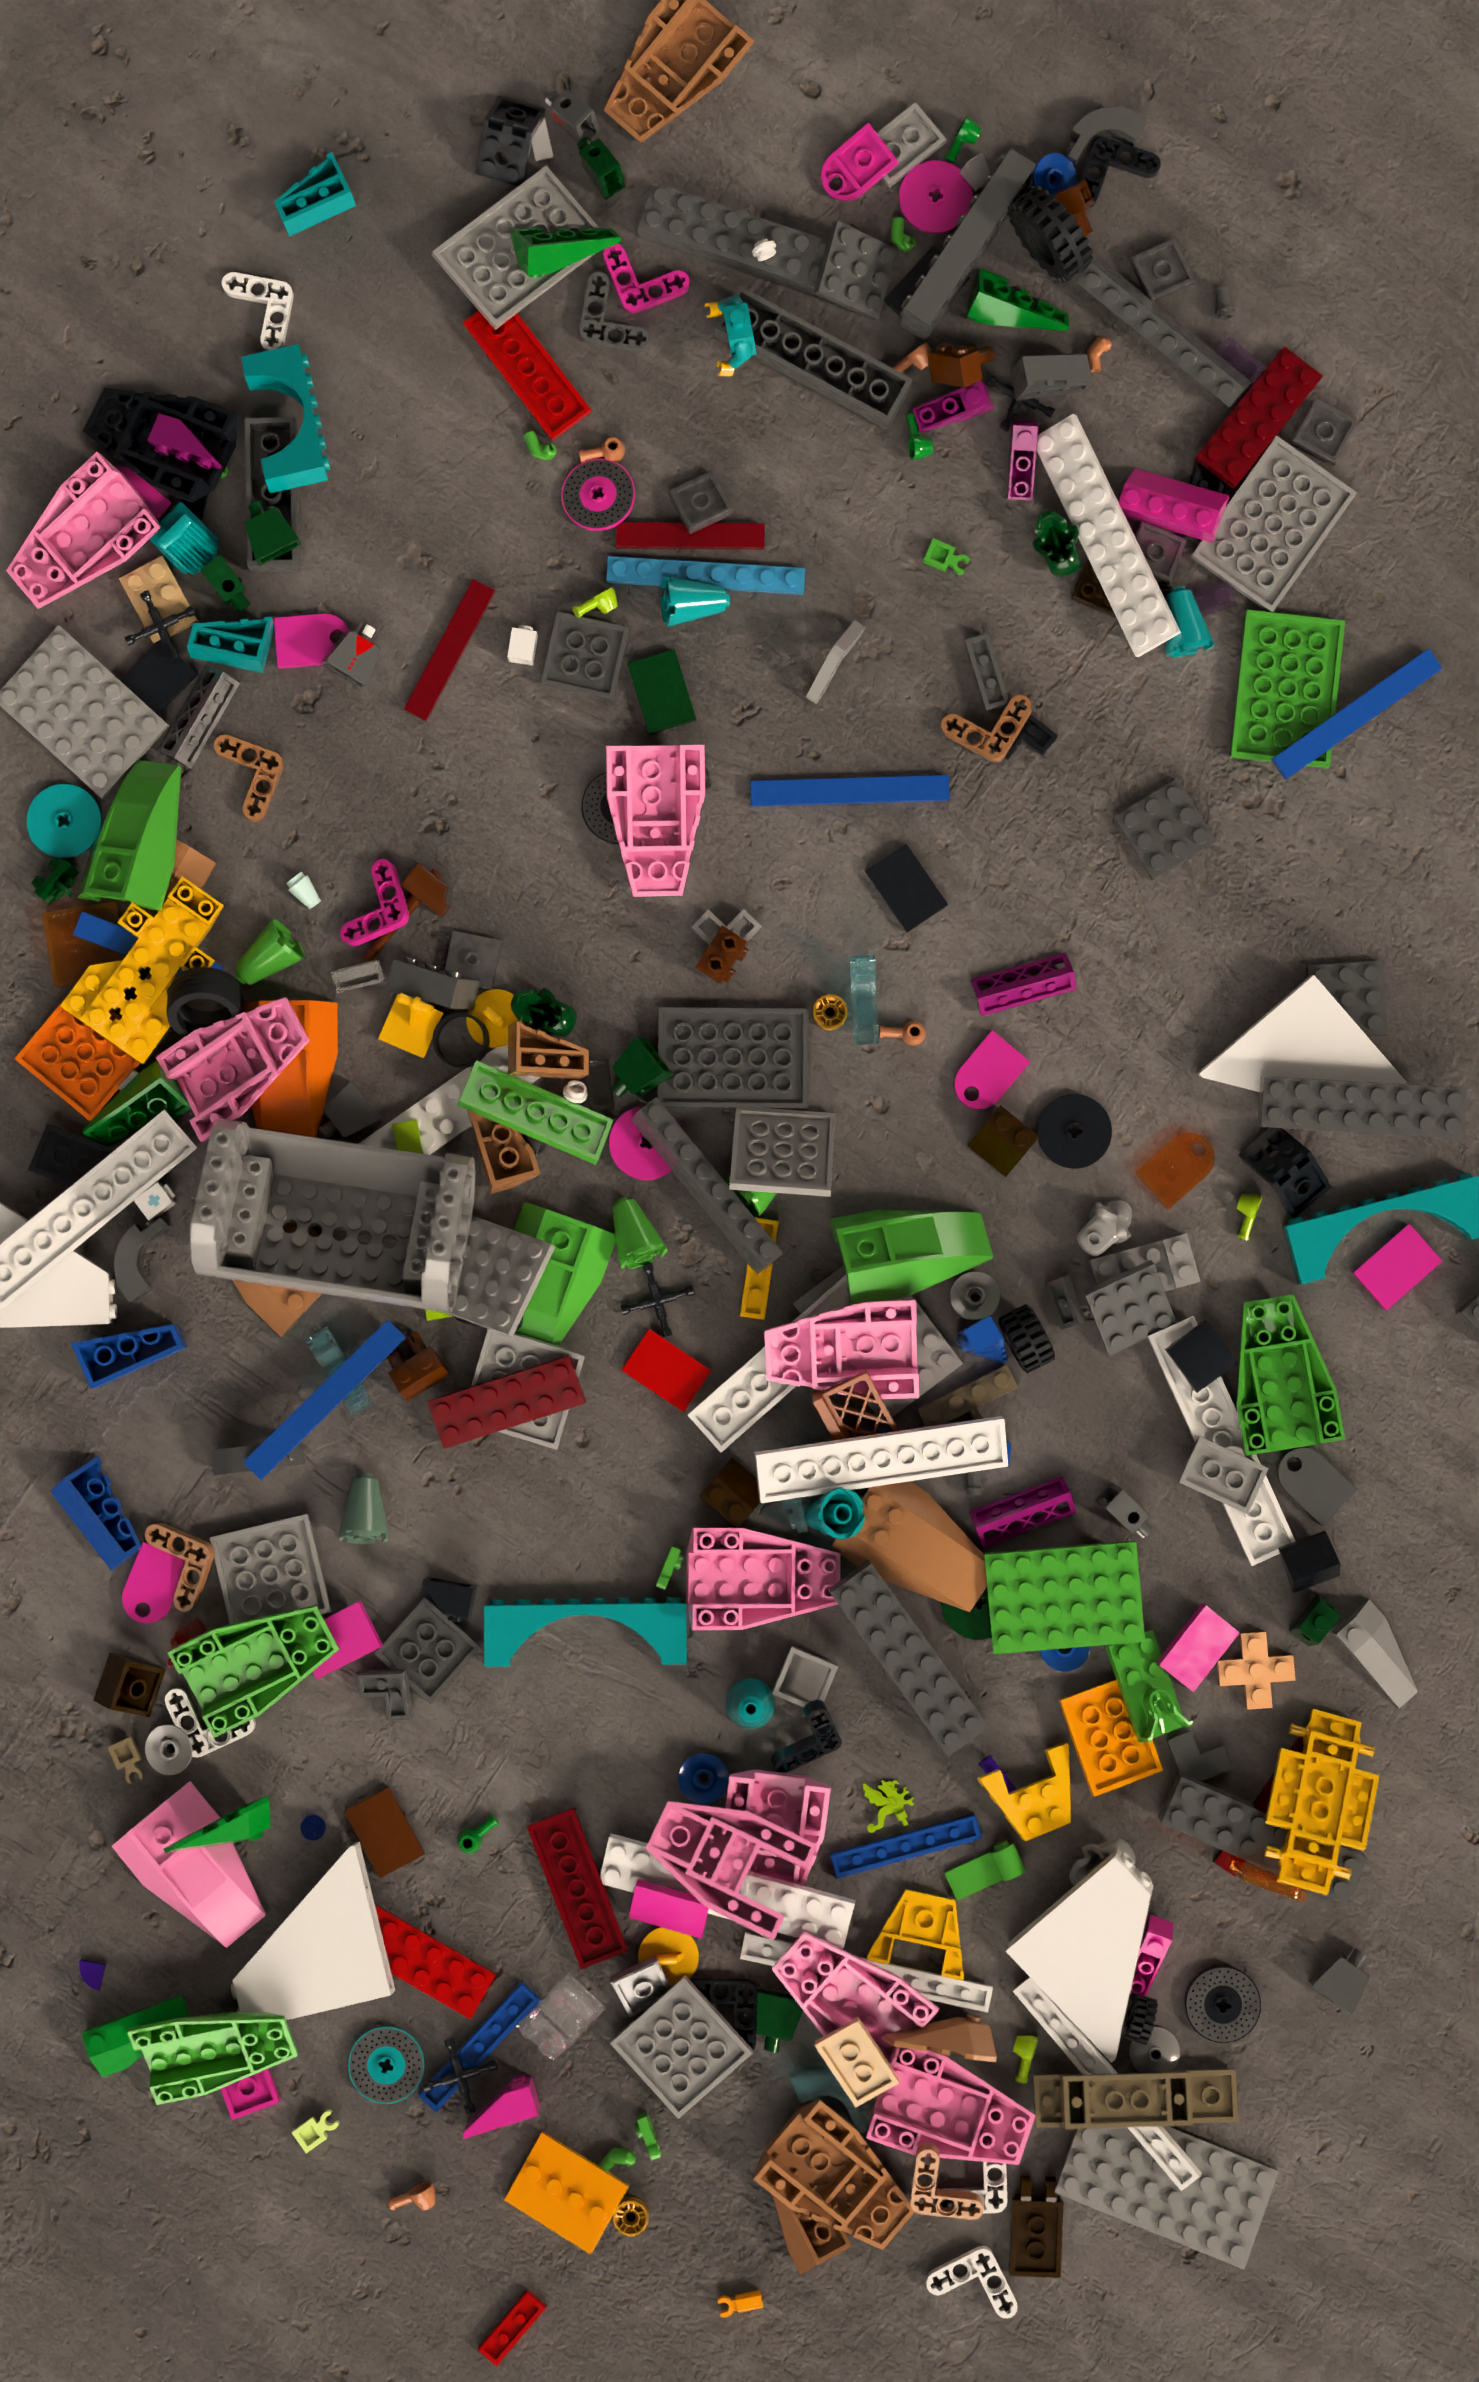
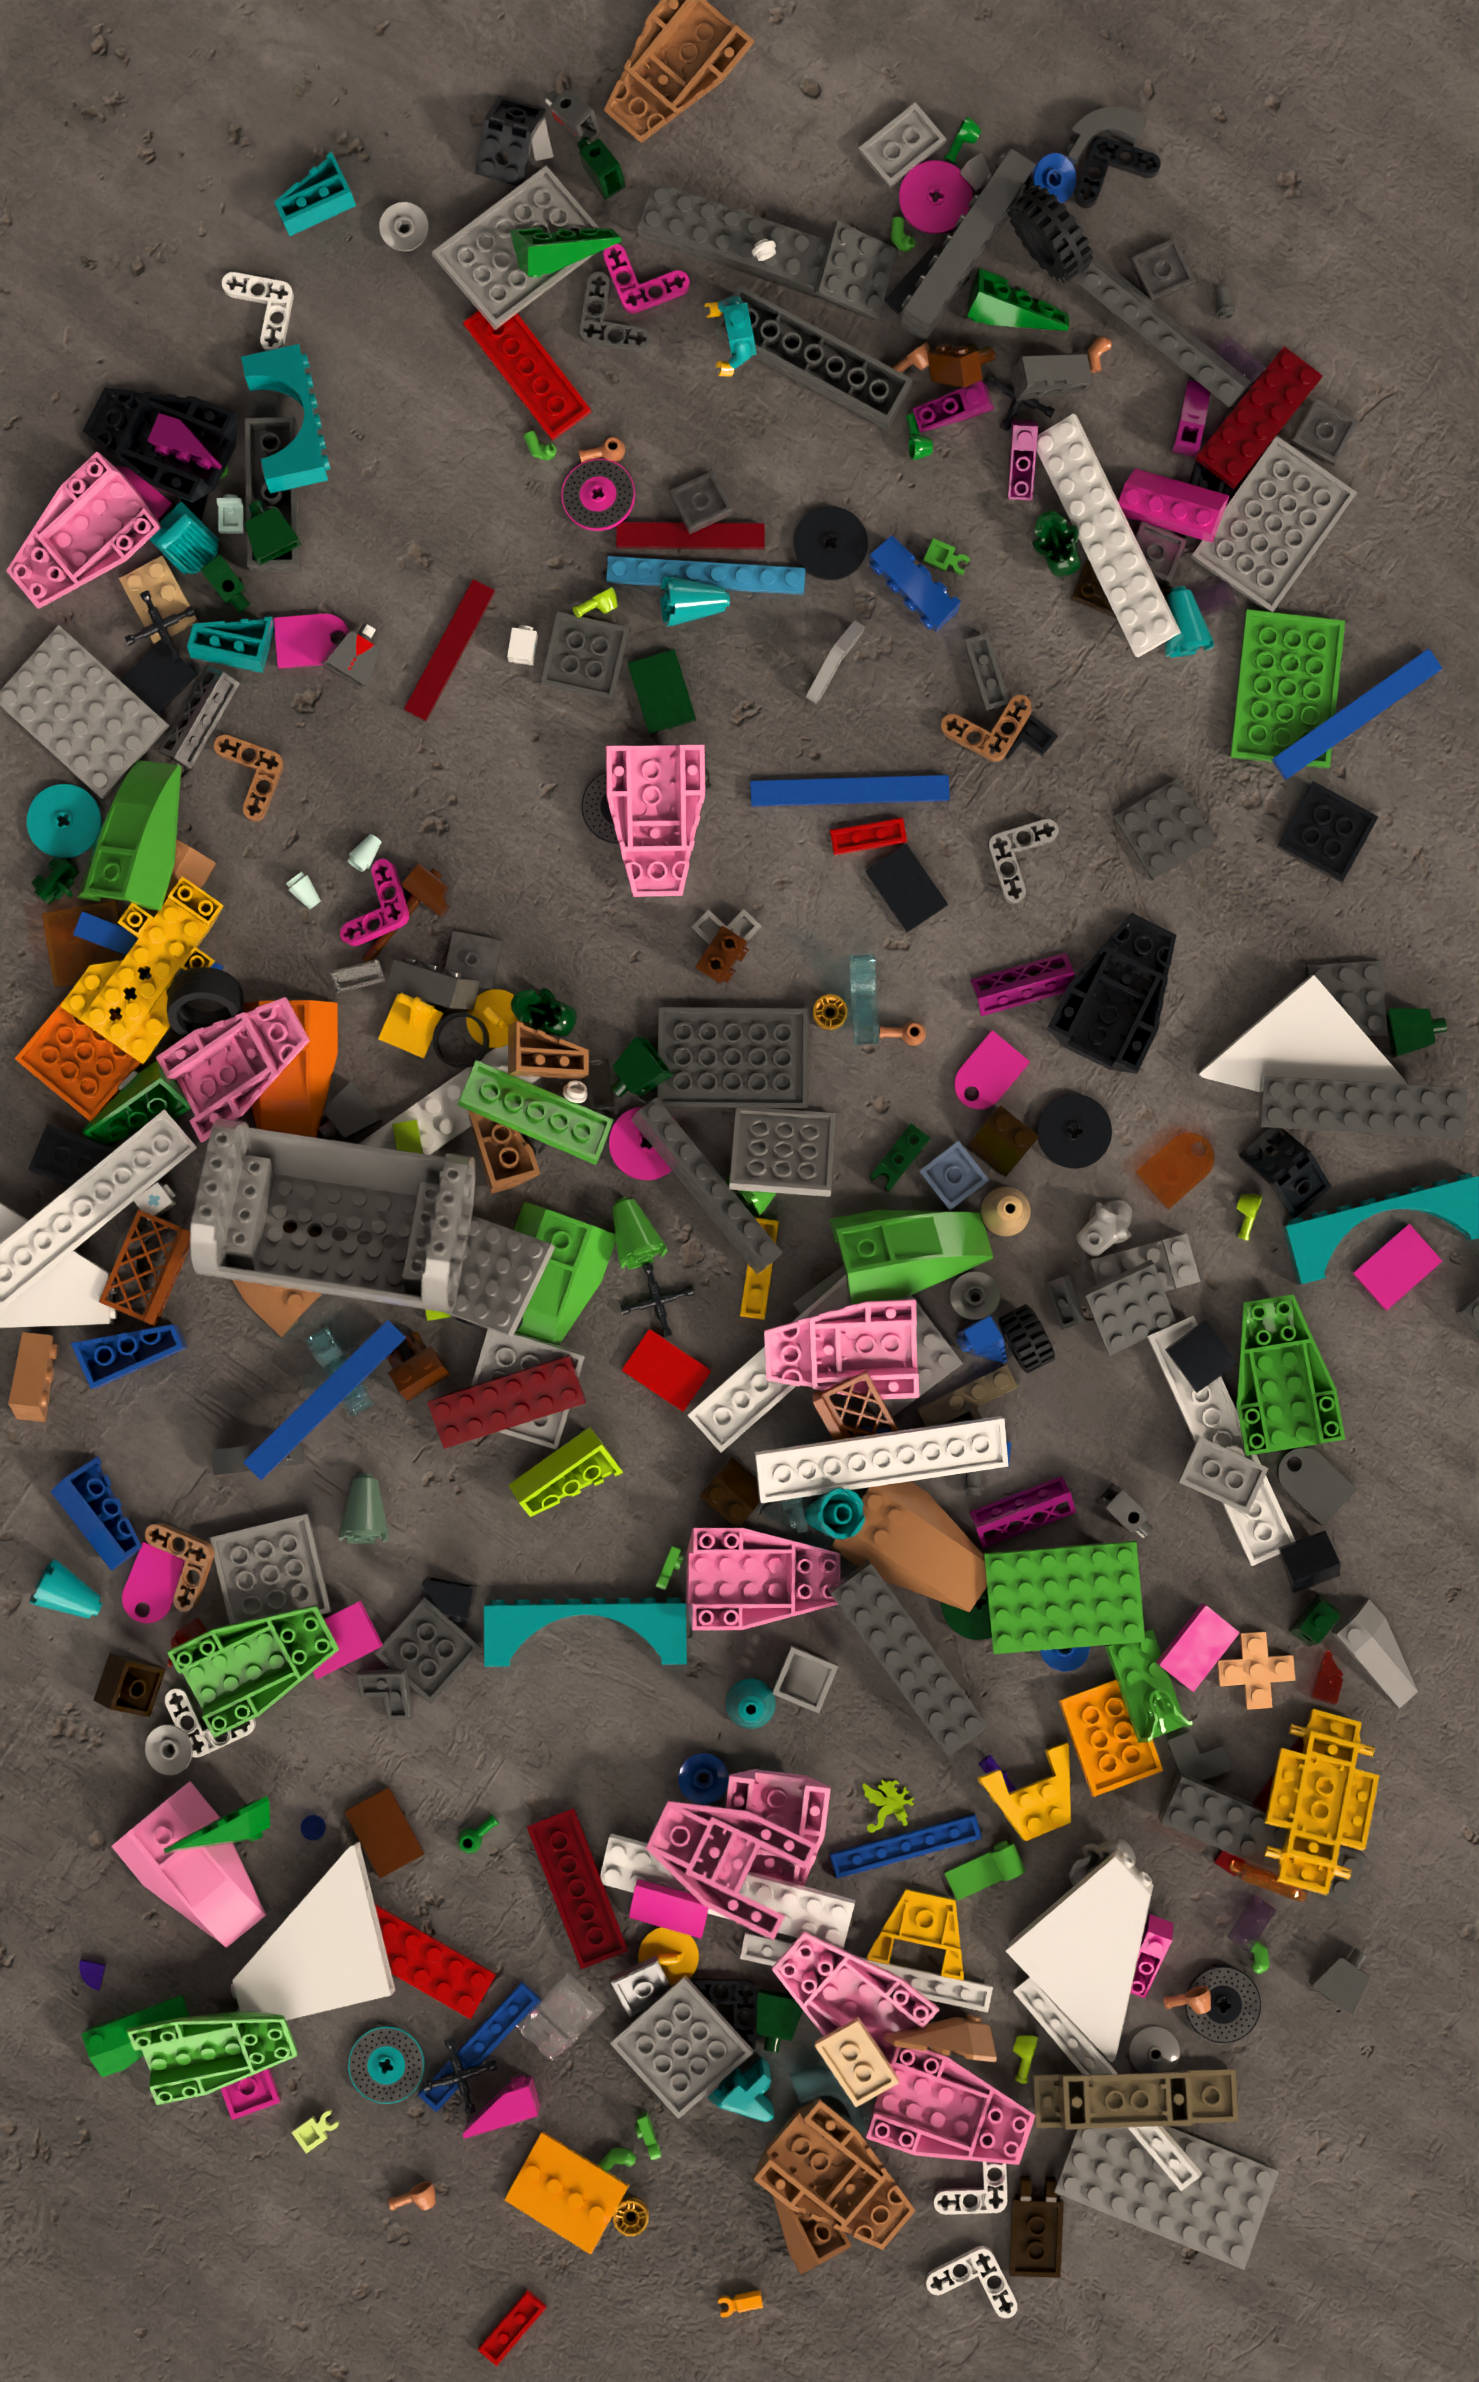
dark tan plate [107,1736,144,1784] -> none
bright green cone [235,919,305,985] -> none
black beam [771,1700,842,1773] -> none
dark pink tile [821,123,900,202] -> none
medium nougat beam [910,2143,984,2220] -> none
reddish brown brick [1054,179,1094,237] -> none
black tyre [1125,1994,1158,2045] -> none
none -> medium nougat wedge [8,1332,59,1422]
none -> teal cone [29,1558,103,1619]
none -> dark orange fence [99,1209,191,1326]
none -> light aqua bracket [217,494,245,534]
none -> light aqua cone [347,834,382,872]
none -> light grey dish [379,202,429,251]
none -> lime wedge [508,1427,623,1517]
none -> teal piece [707,2056,774,2122]
none -> black piece [794,506,868,581]
none -> red tile [829,817,907,856]
none -> blue wedge [869,535,961,632]
none -> dark green plate [869,1123,930,1193]
none -> sand blue plate [919,1141,989,1211]
none -> tan cone [981,1187,1031,1236]
none -> light grey beam [988,819,1059,904]
none -> black wedge [1047,913,1176,1074]
none -> nougat bar [1164,1986,1211,2014]
none -> magenta slope [1171,380,1211,457]
none -> clear purple plate [1227,1895,1276,1952]
none -> bright green arm [1243,1935,1270,1974]
none -> black plate [1276,781,1378,883]
none -> clear red slope [1311,1651,1343,1705]
none -> dark green torso [1386,1008,1447,1058]

